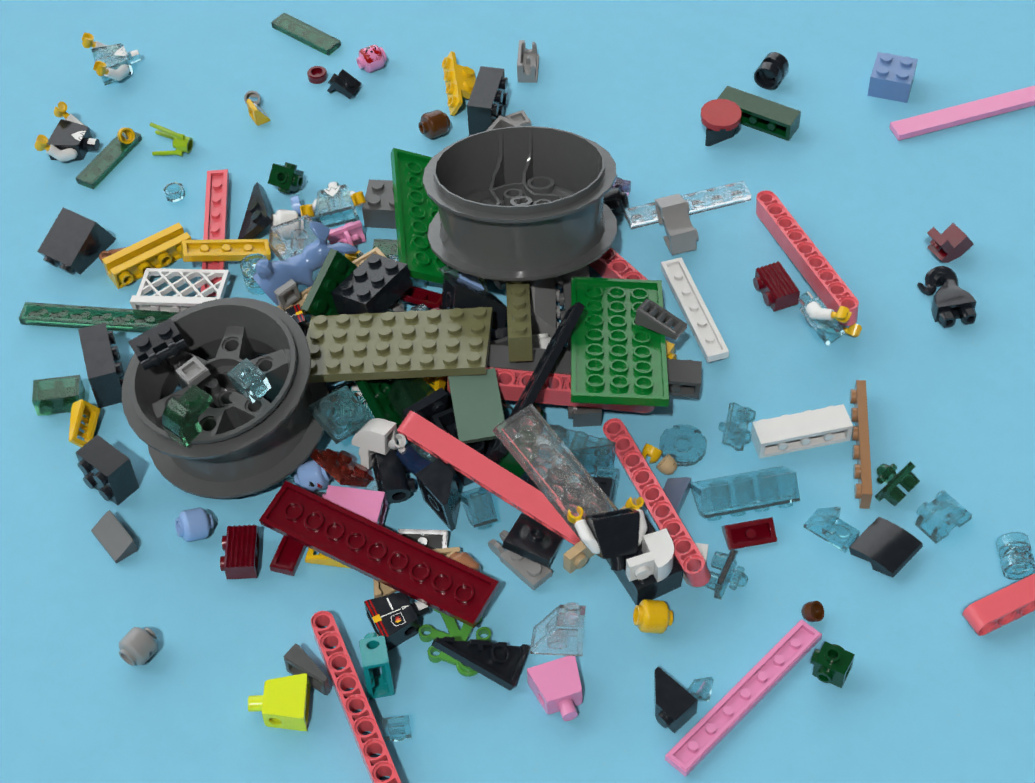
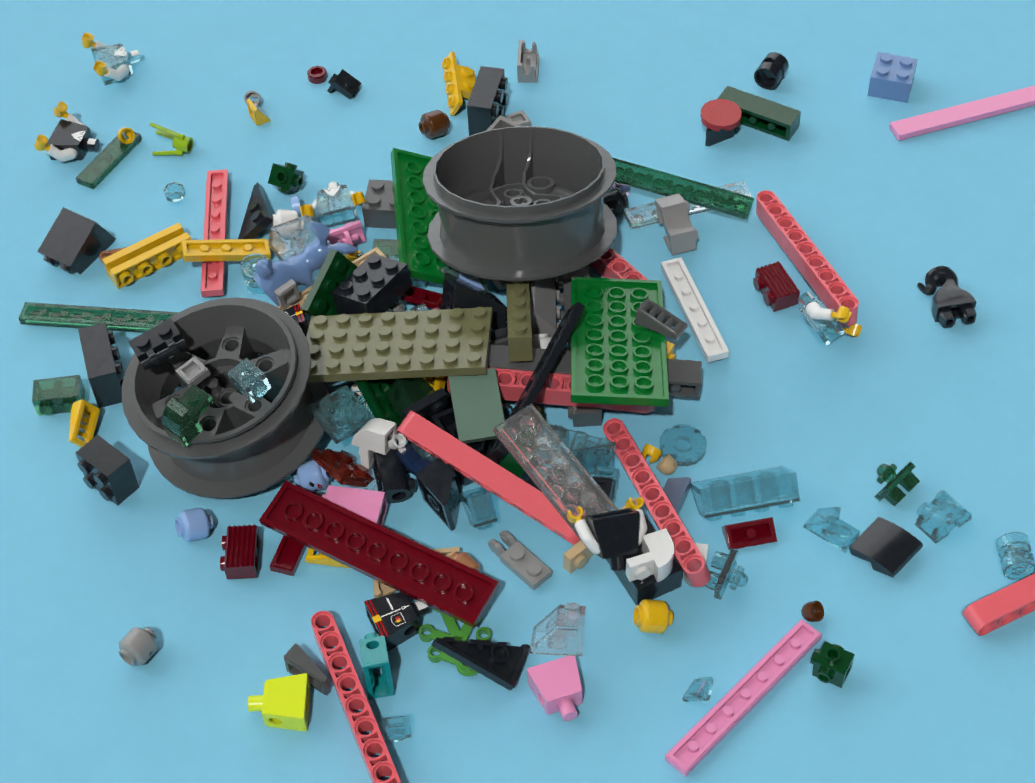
slope [91,510,138,564] -> none
white fence [130,268,230,317] -> none
clear green tile [271,13,341,56] -> none
bright pink head [356,45,387,73] -> none
slope [398,529,449,549] -> none
black plate [502,513,564,568] -> none
black slope [654,667,698,733] -> none
clear light blue hips [718,402,756,451] -> none
white brick [751,404,853,459] -> none
medium nougat plate [850,380,872,509] -> none
brick [927,223,973,263] -> none
none -> clear green plate [612,157,754,220]

